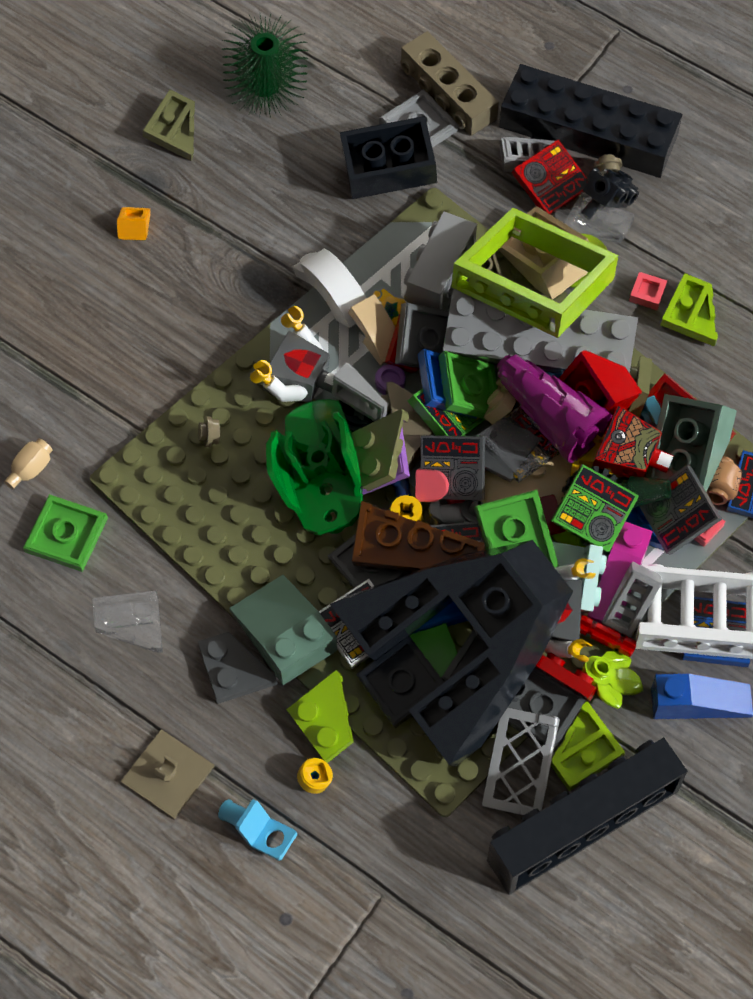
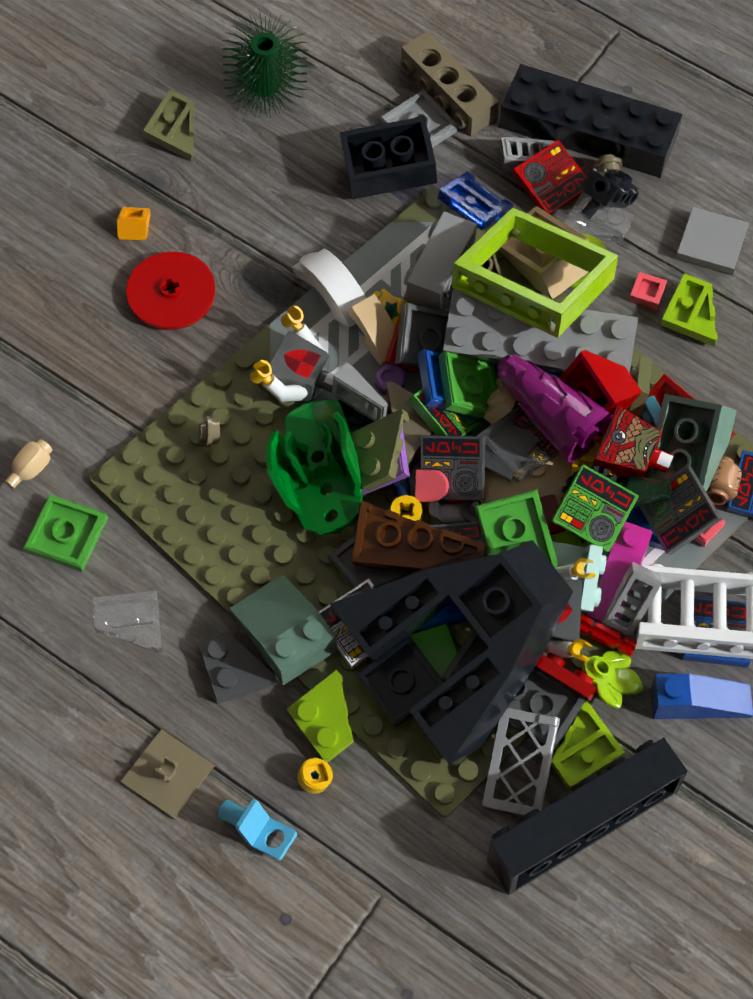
none -> red piece [126,251,216,330]
none -> clear blue plate [437,171,513,231]
none -> light grey tile [676,207,749,275]

